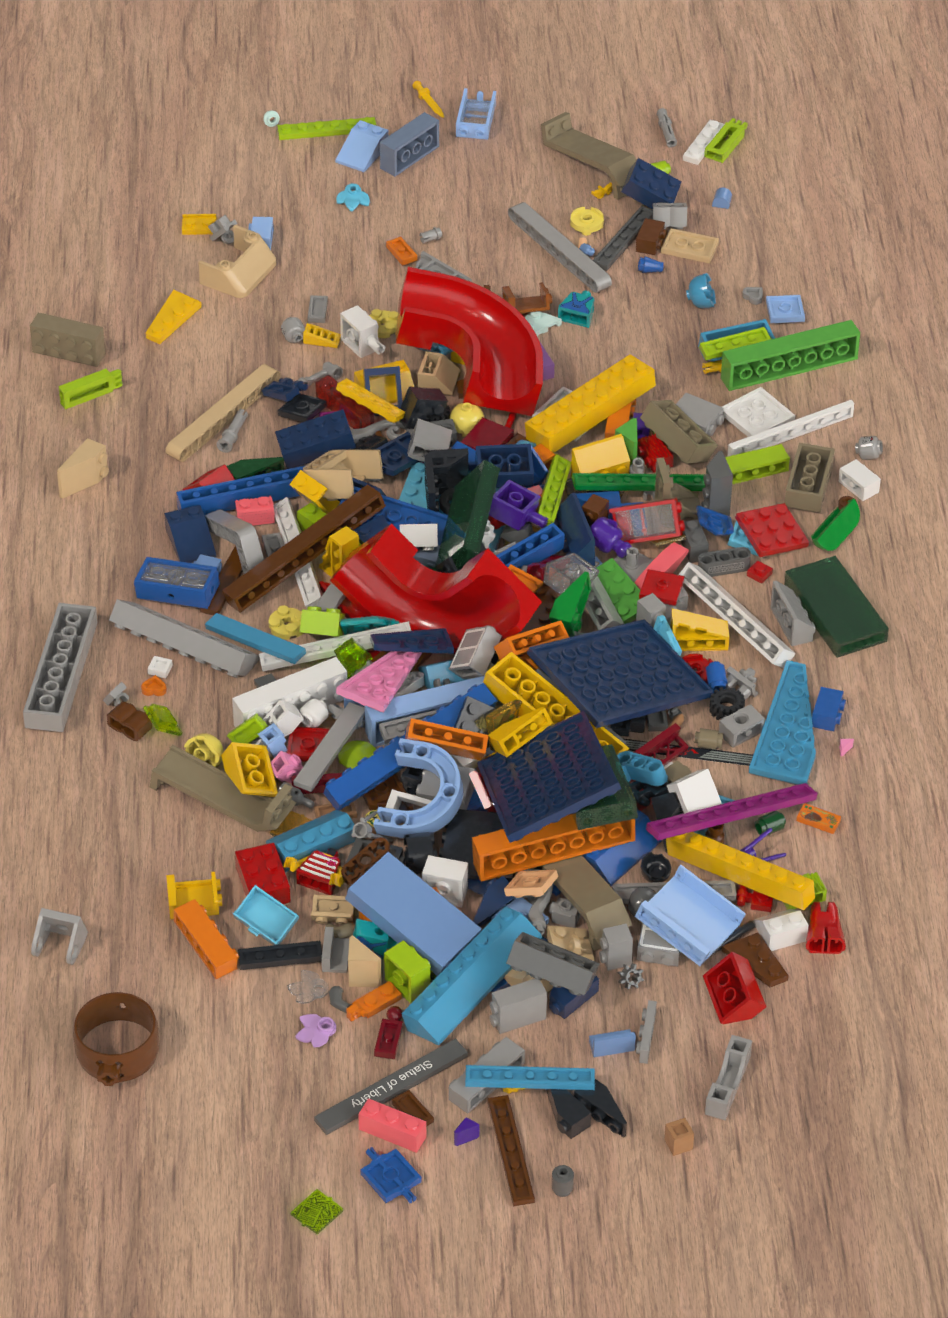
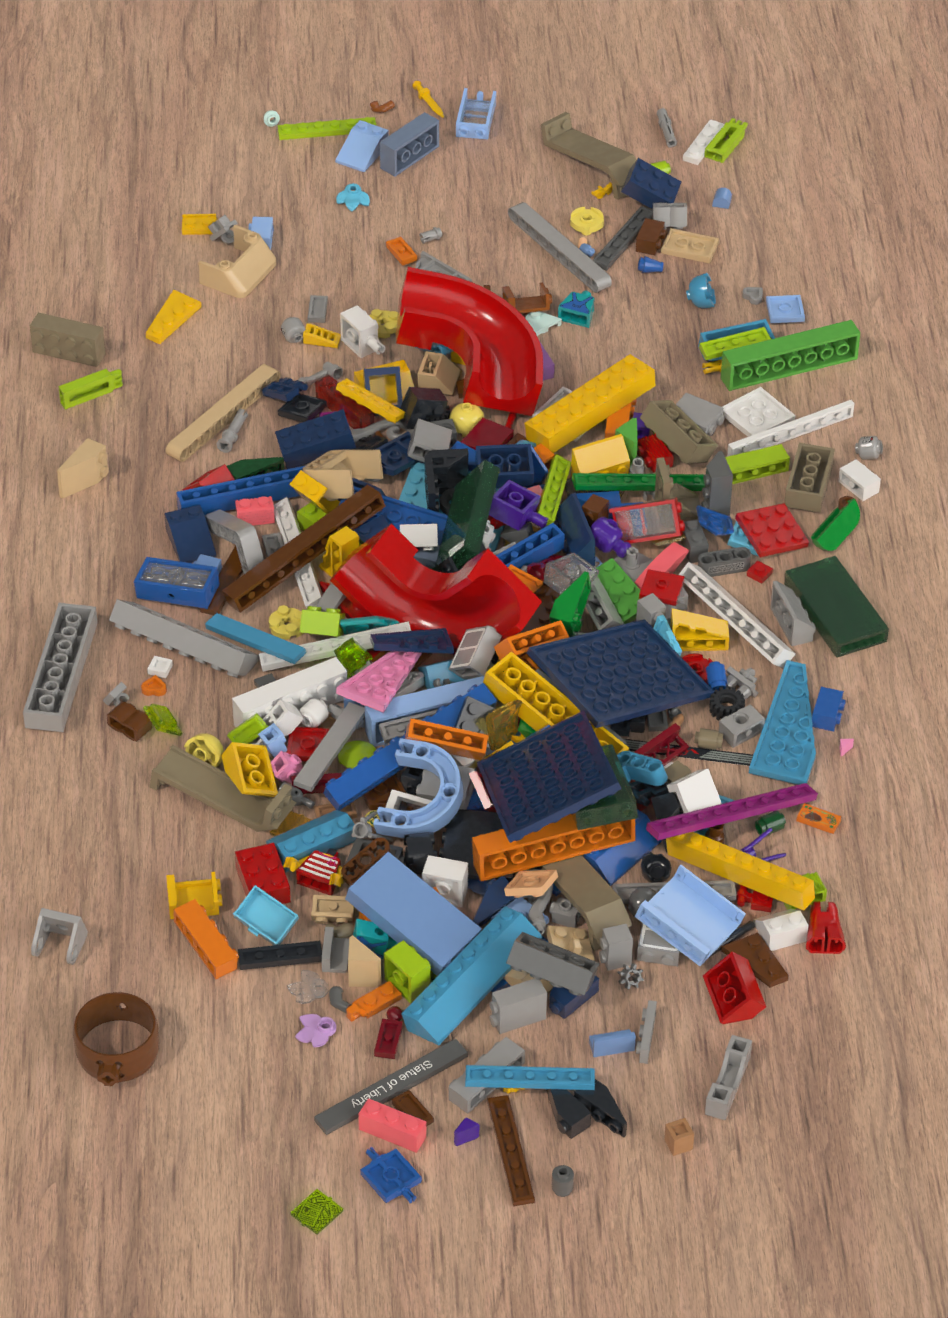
yellow slope [488,707,553,757] -> none
none -> dark orange arm [370,100,395,113]

